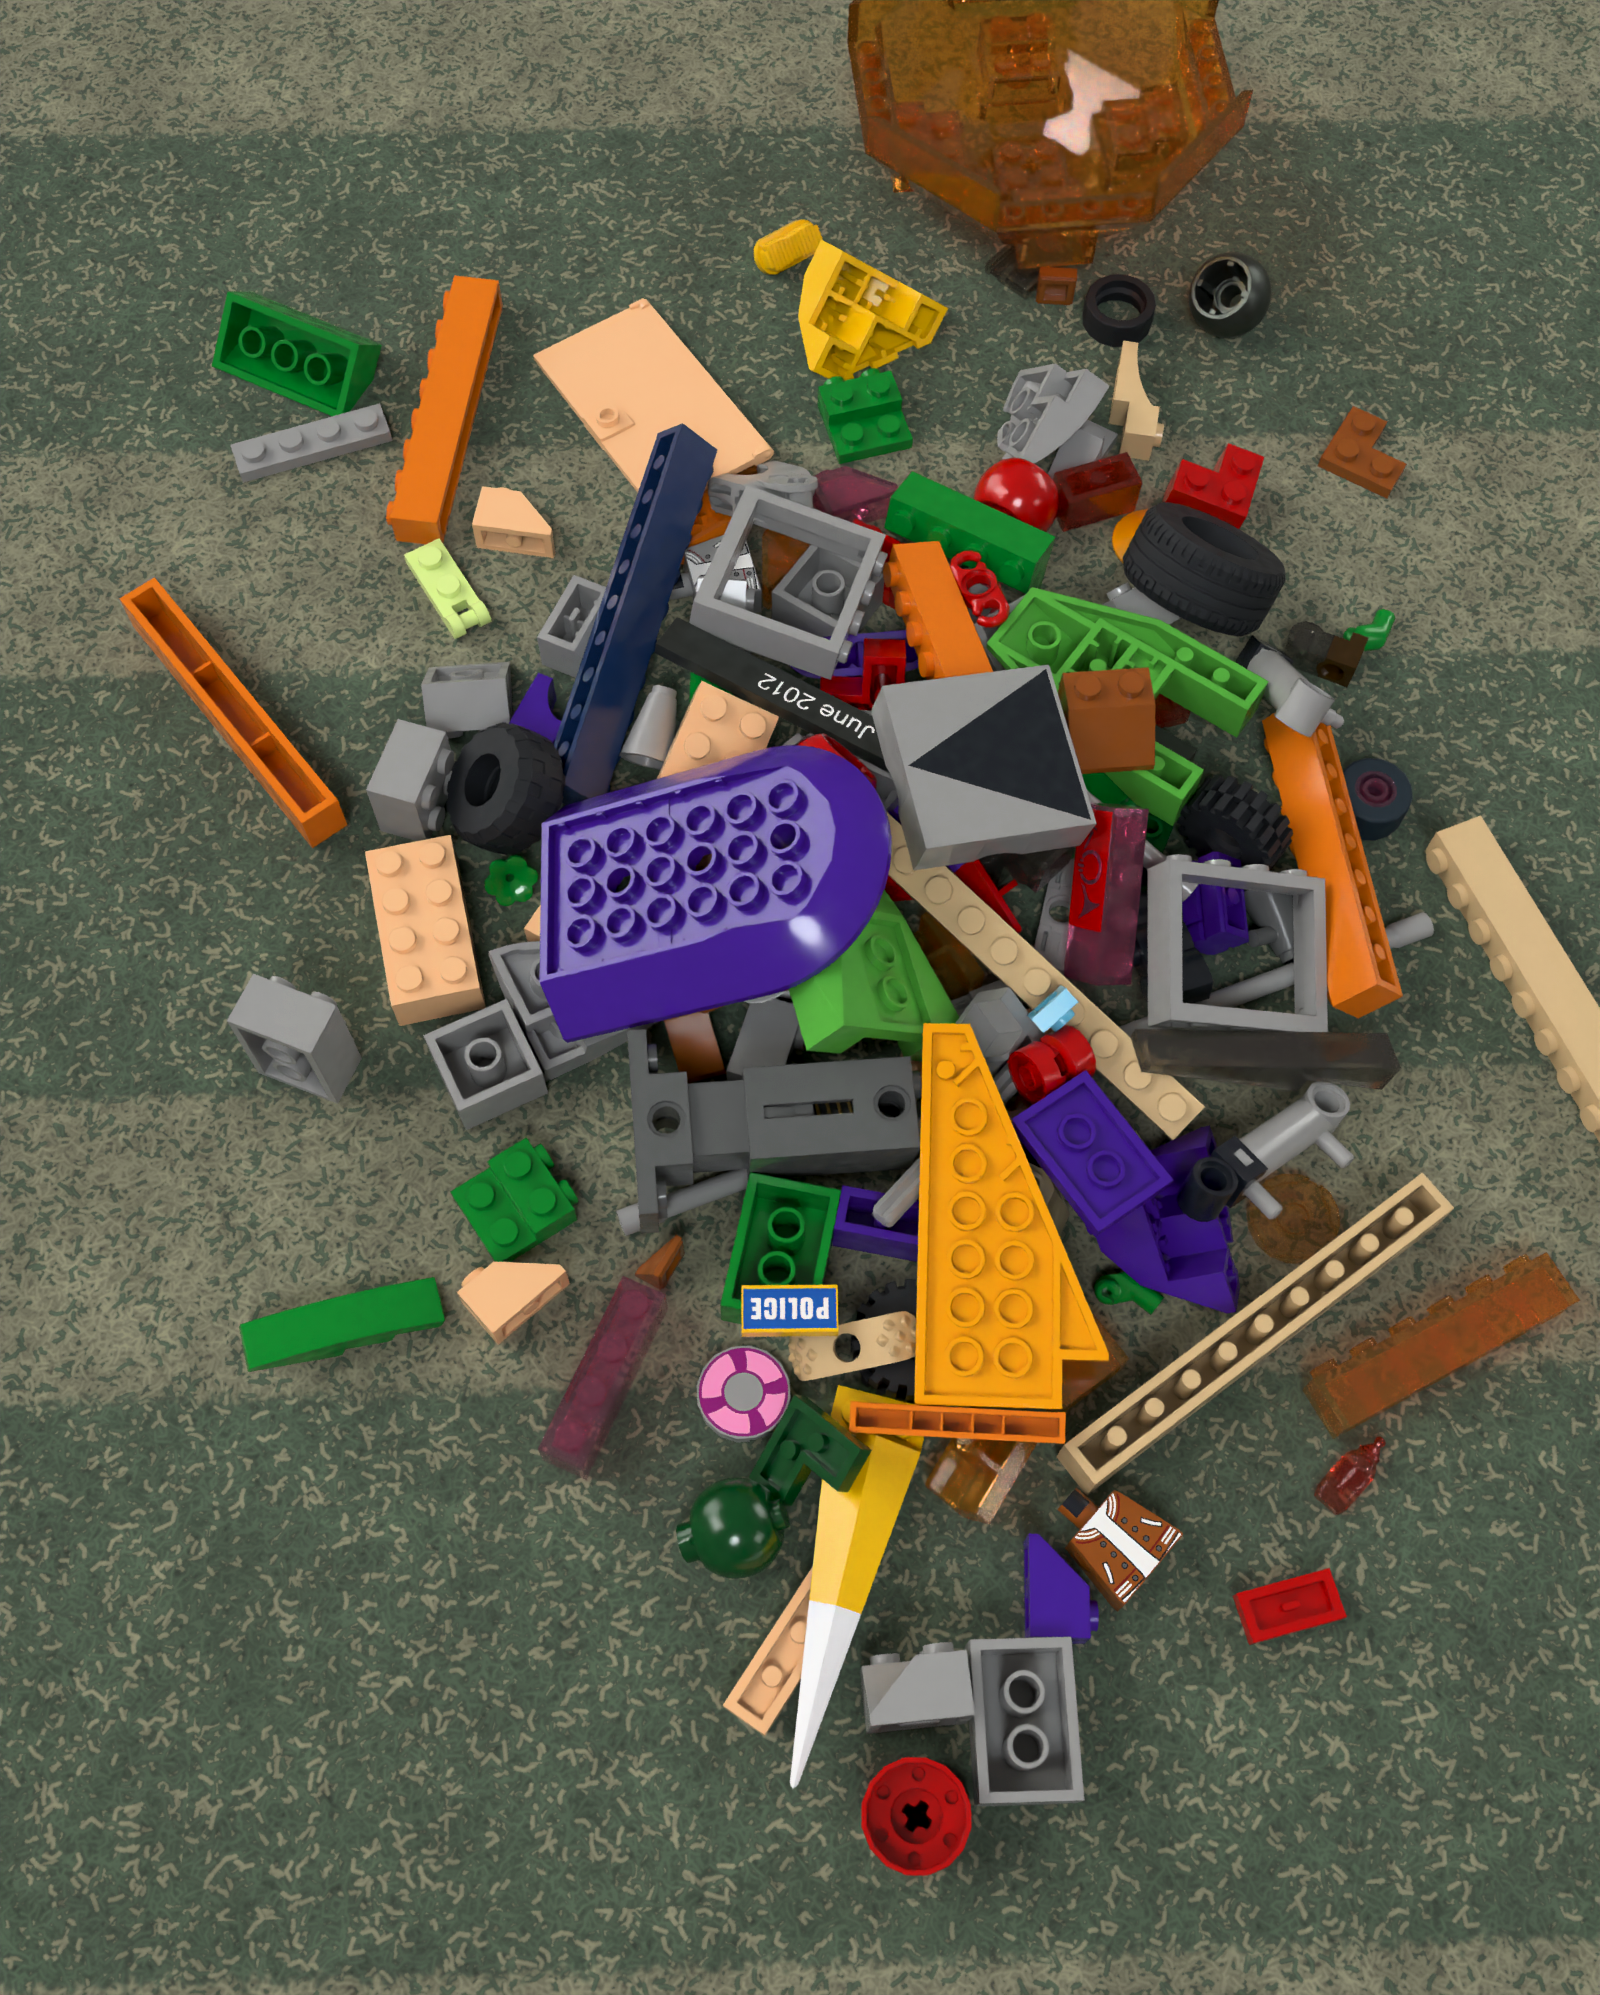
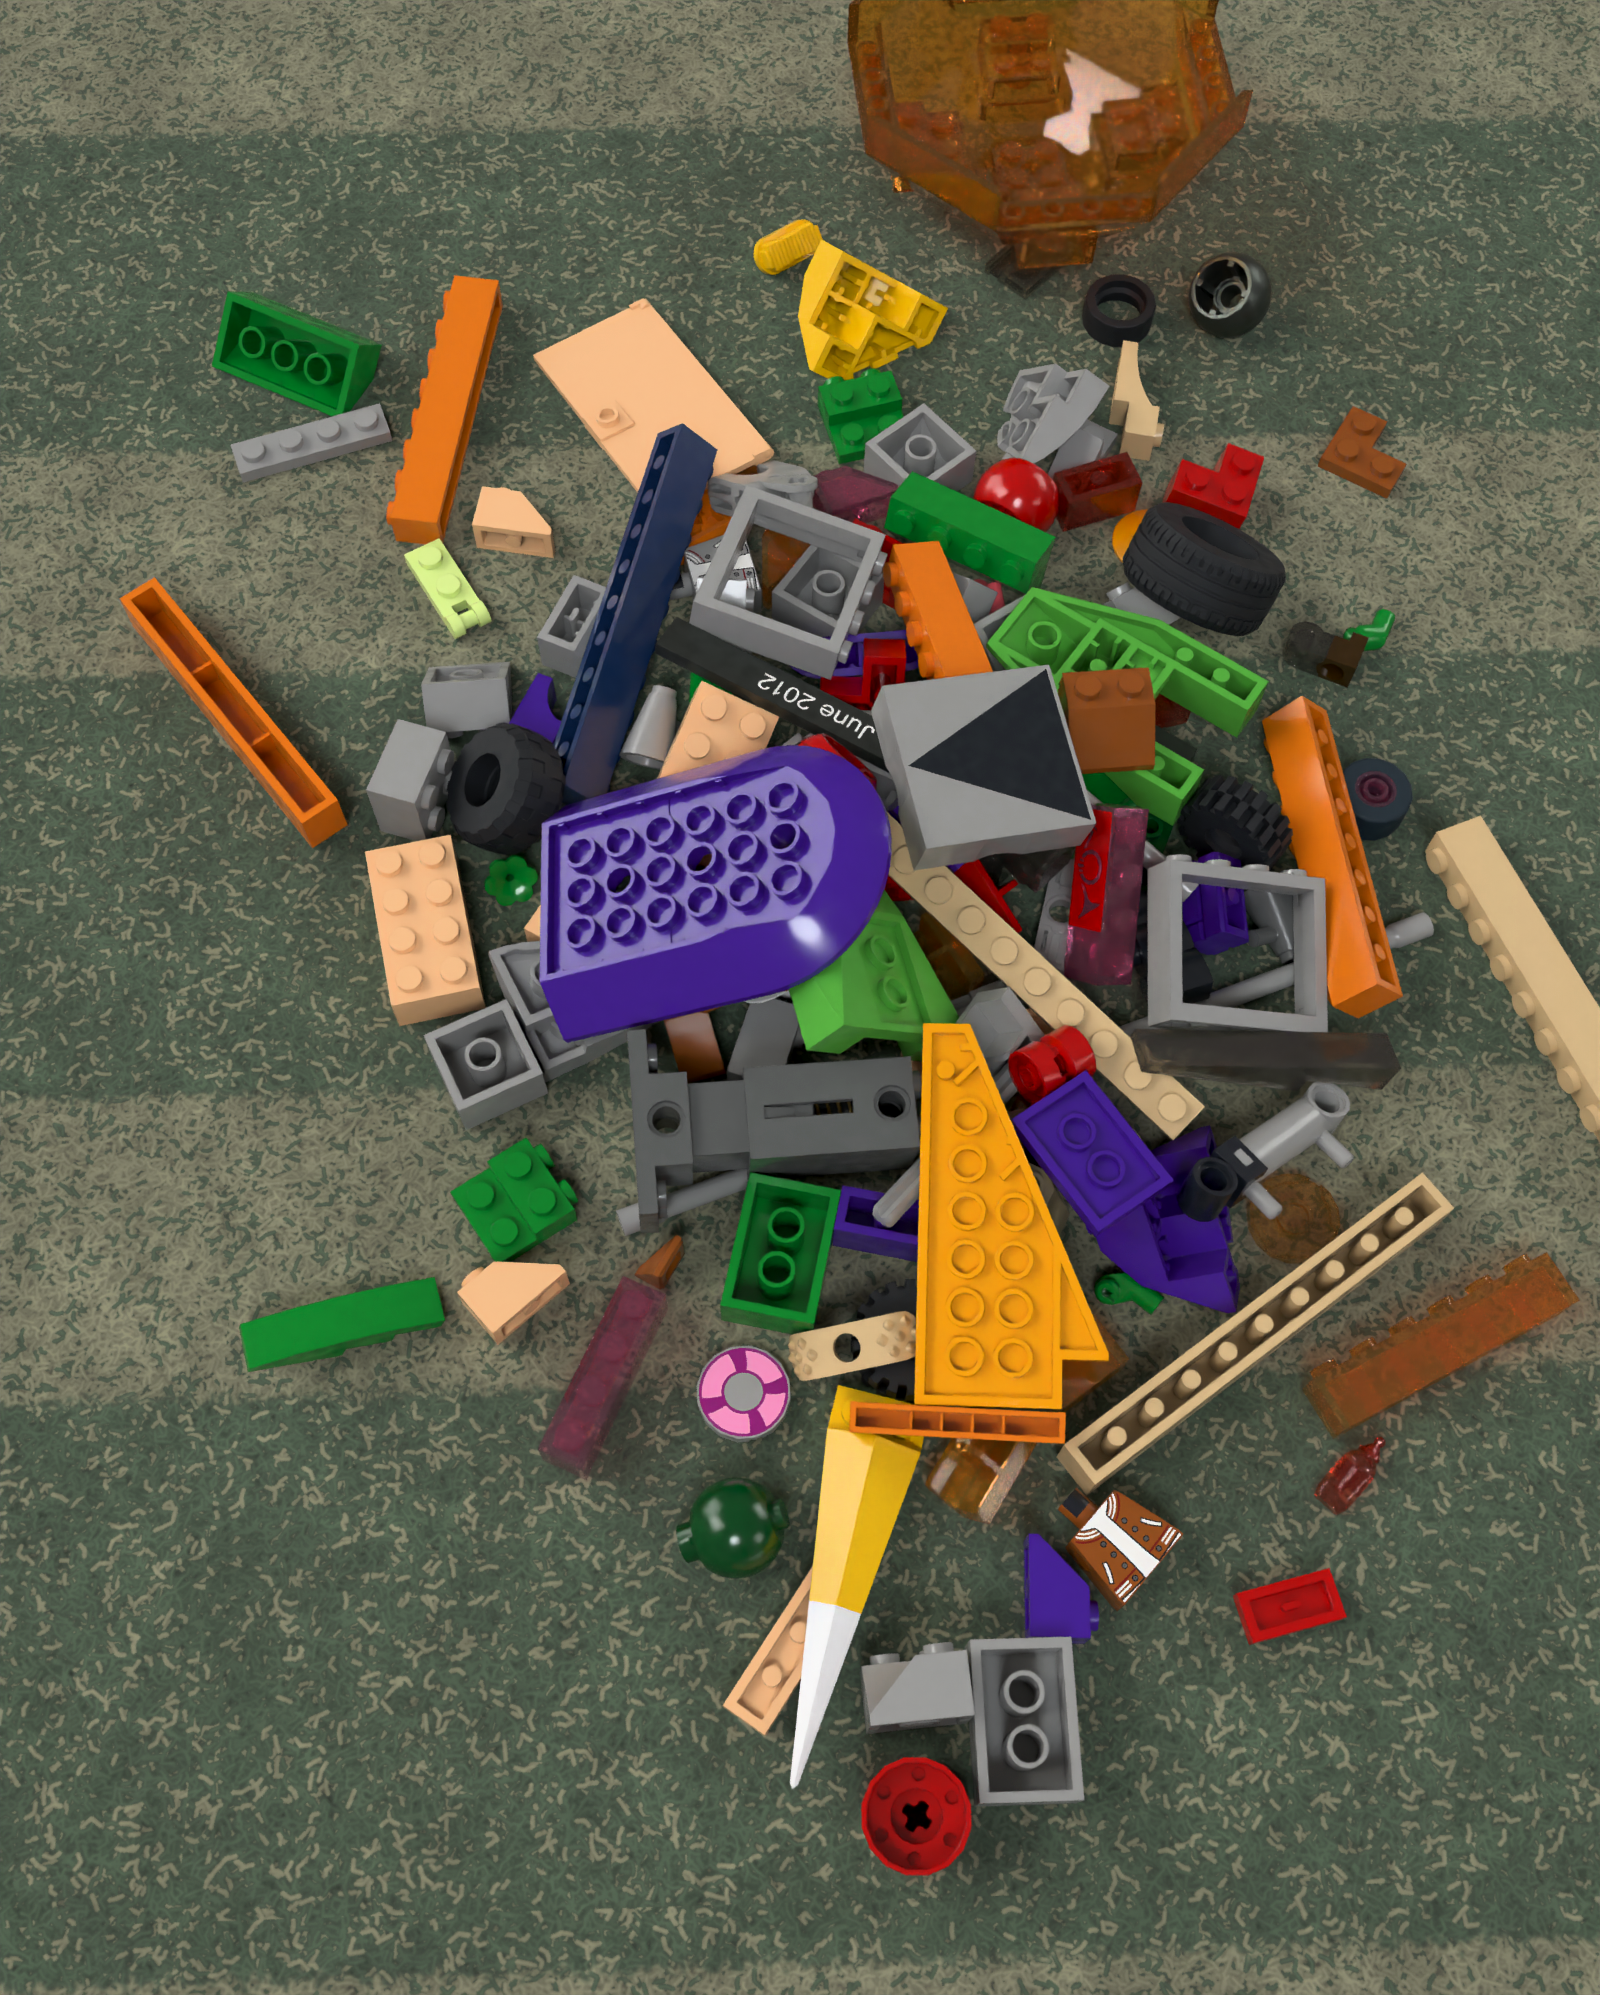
light grey brick [227,974,362,1104] -> none
tile [742,1285,839,1337] -> none
dark green plate [749,1395,872,1506] -> none
red piece [950,550,1010,628] -> none
medium azure plate [1027,985,1078,1033] -> none
dark orange tile [1036,266,1077,305] -> none
light grey piece [1235,635,1344,737] -> none
none -> light grey slope [864,403,976,498]

